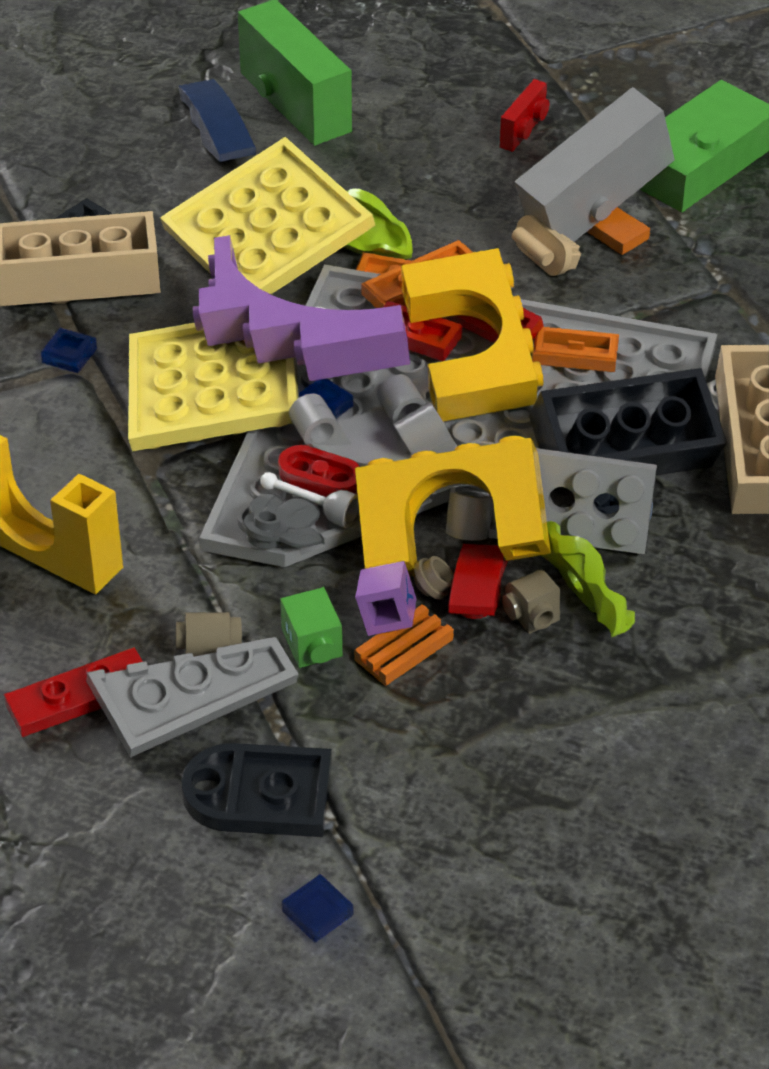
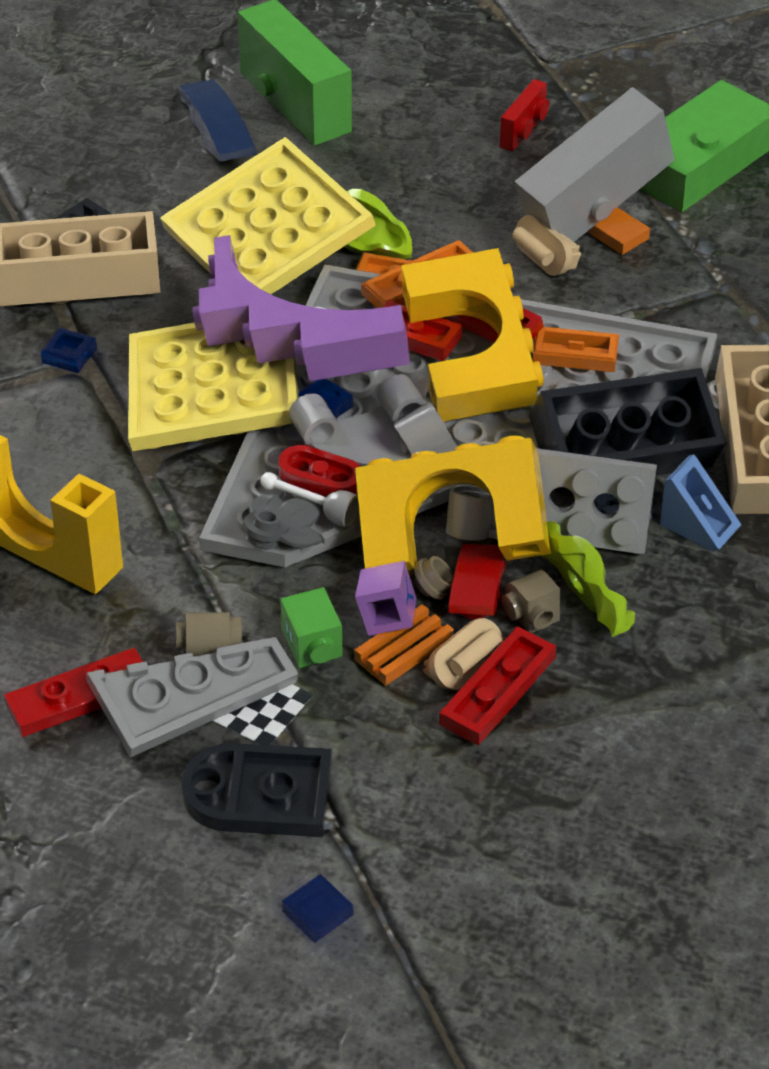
none -> sticker [212,684,313,745]
none -> tan piece [423,618,504,690]
none -> red plate [439,626,556,746]
none -> medium blue slope [660,454,742,551]

